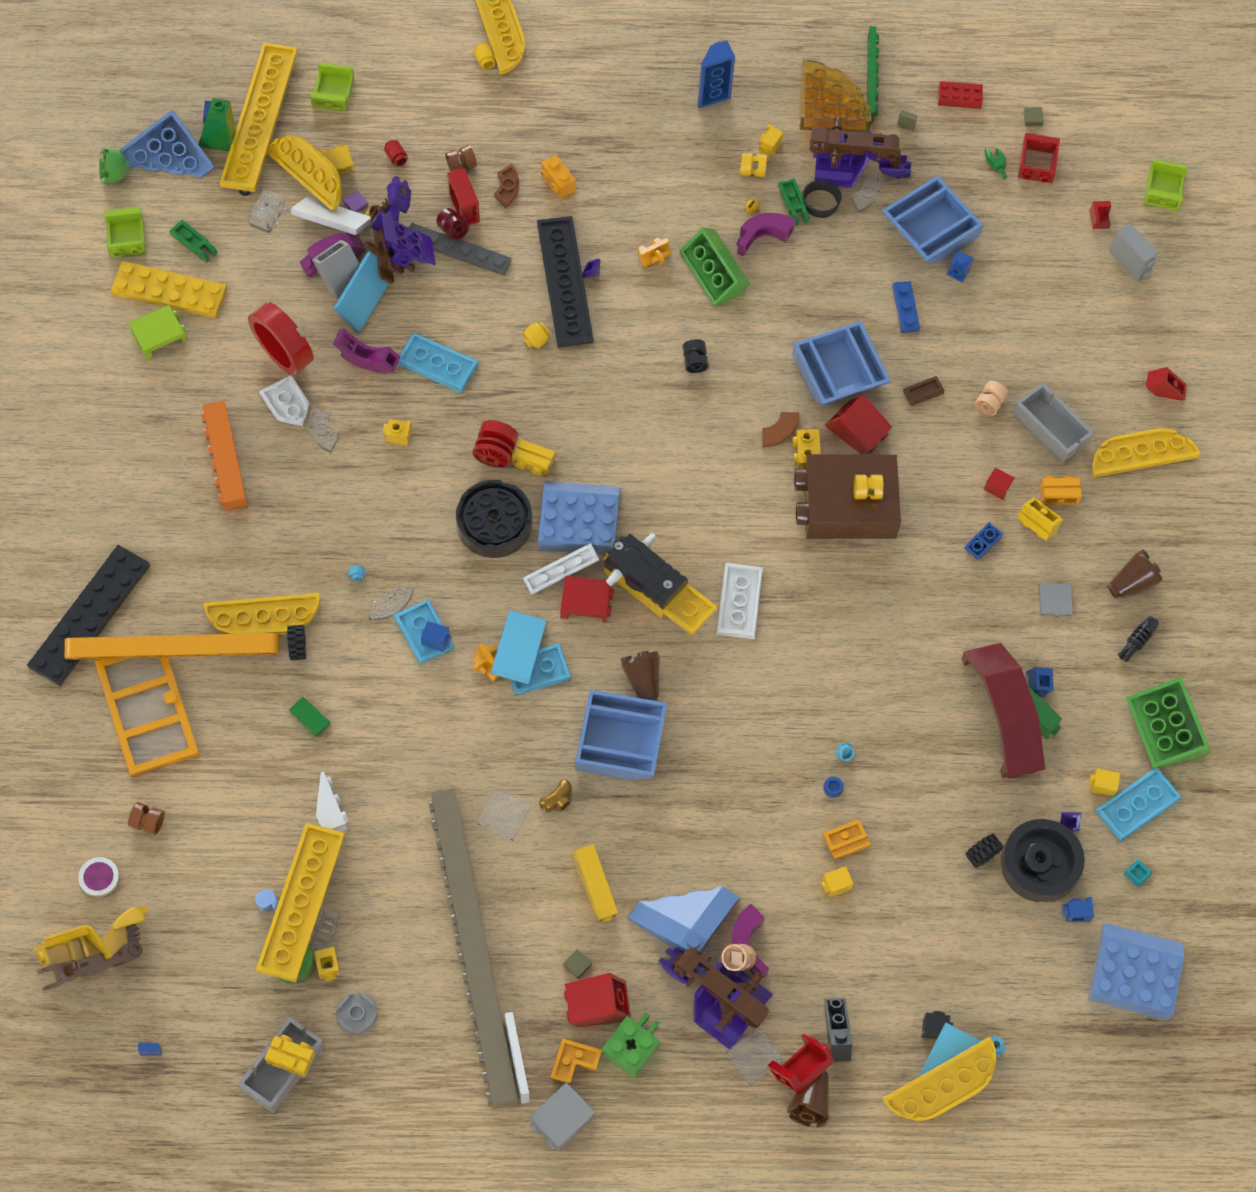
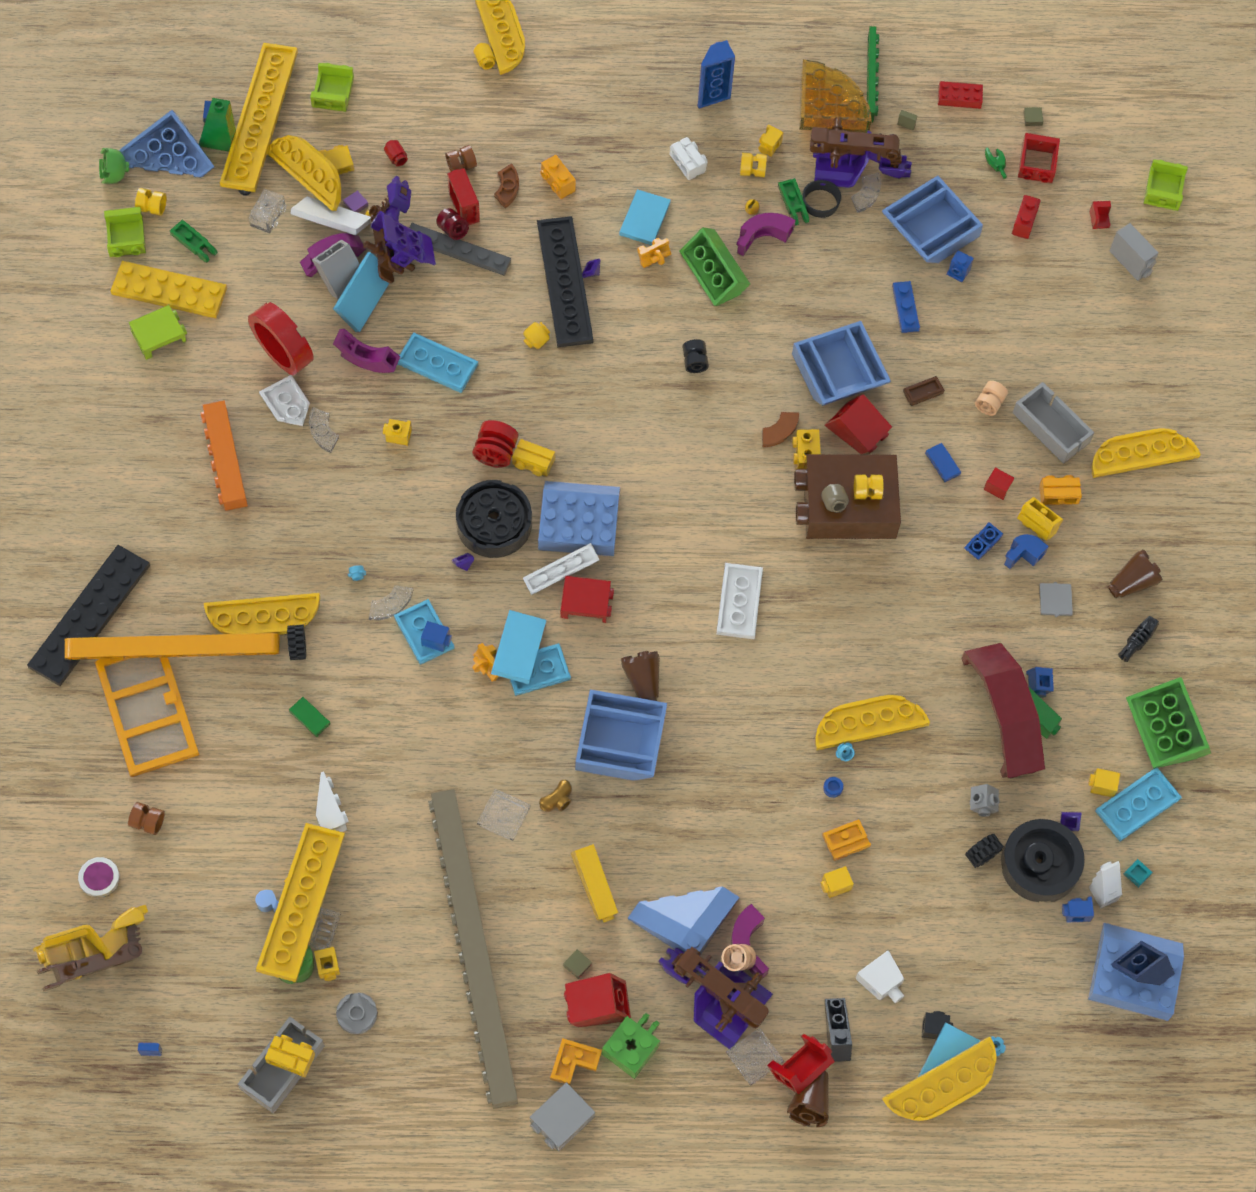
white tile [505,1012,529,1104] -> none
piece [604,533,717,636] -> none
red slope [1146,367,1187,401] -> none
none -> yellow wheel [135,188,167,216]
none -> dark purple slope [452,553,474,571]
none -> medium azure tile [619,189,671,245]
none -> white brick [670,137,708,180]
none -> yellow plate [815,695,930,751]
none -> dark tan head [821,484,849,513]
none -> white torso [856,951,904,1004]
none -> blue tile [925,443,961,482]
none -> light grey brick [970,784,1000,817]
none -> blue brick [1004,534,1049,569]
none -> red brick [1011,195,1041,239]
none -> white slope [1089,861,1122,909]
none -> dark blue slope [1111,941,1175,986]

